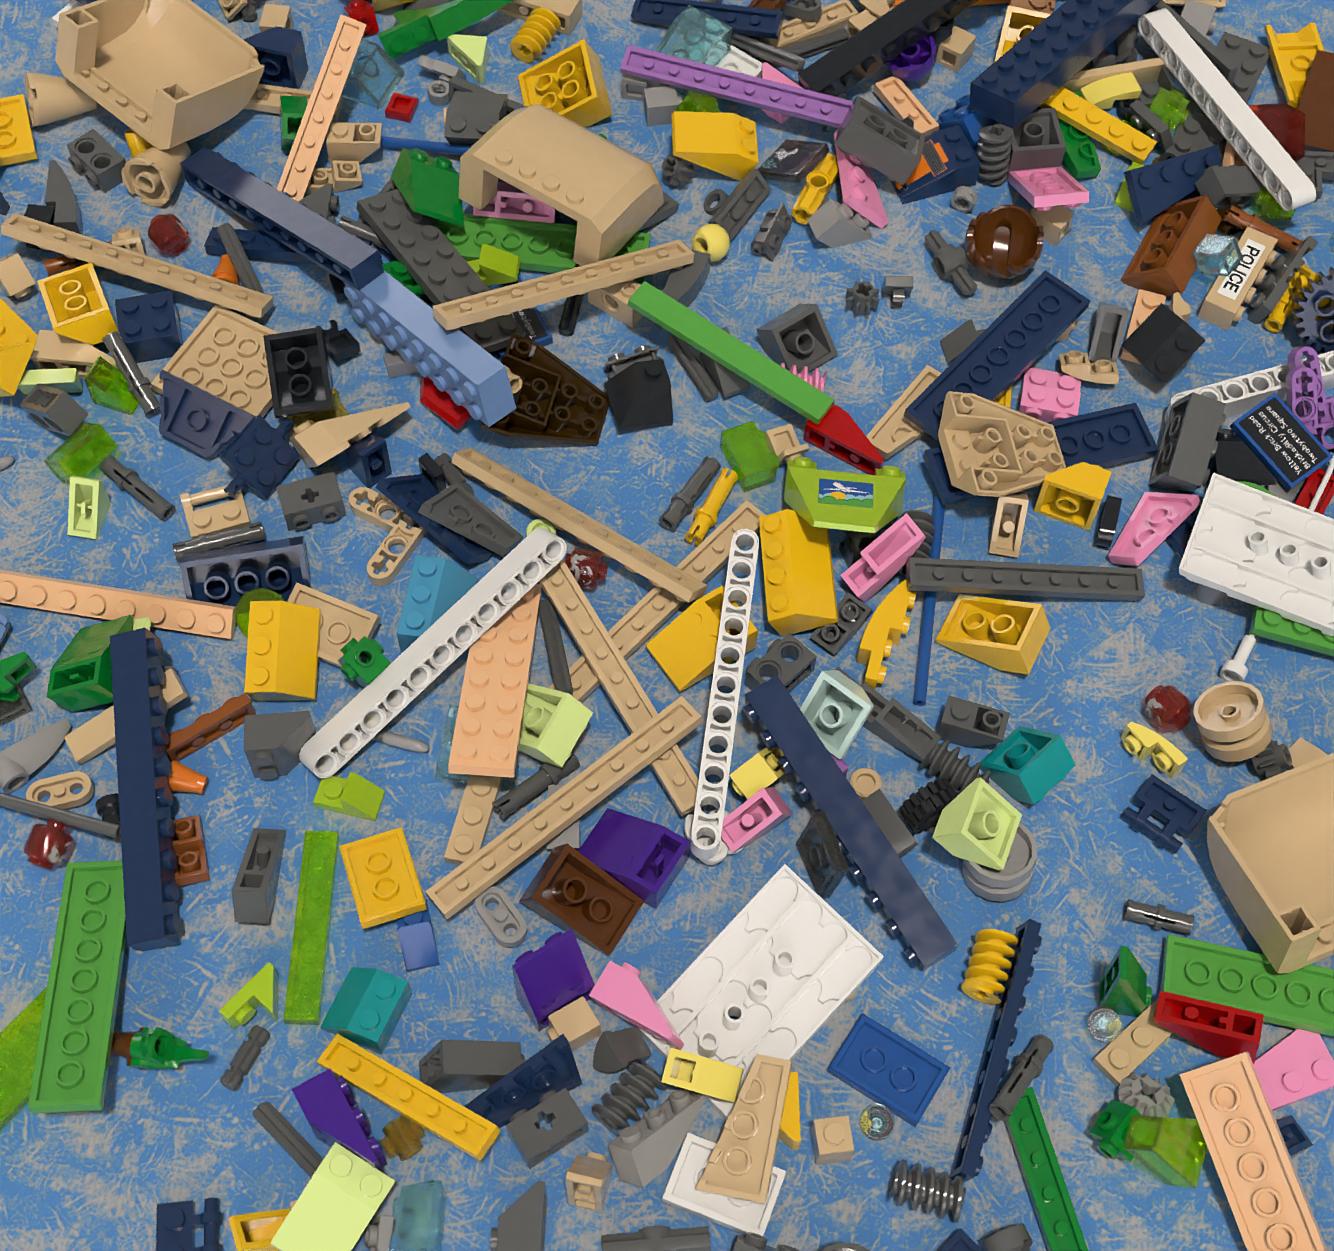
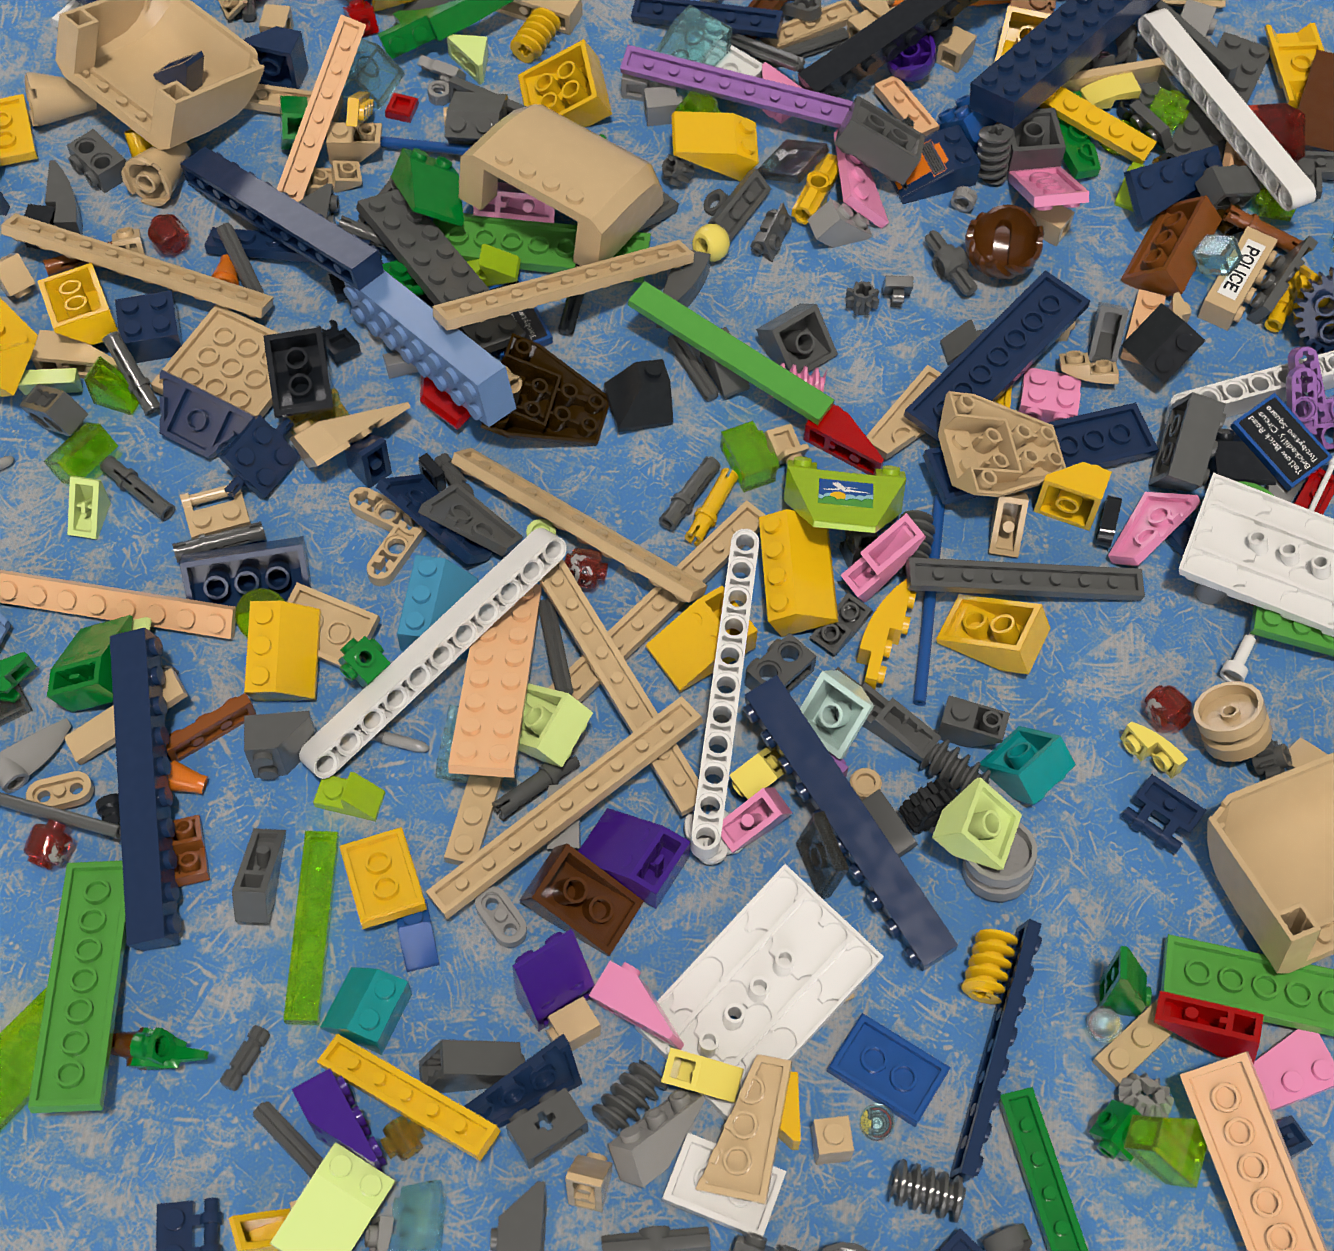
lime slope [219,962,279,1030] -> none
dark grey brick [276,471,346,531] -> none
tan brick [588,280,643,328] -> none
dark grey tile [593,1026,652,1073] -> none
dark grey hinge [603,345,662,380] -> none
dark grey pin [989,1034,1054,1121] -> none
dark grey pin [1123,899,1194,936] -> none
none -> dark blue slope [153,51,204,92]
none -> yellow plate [346,91,374,127]

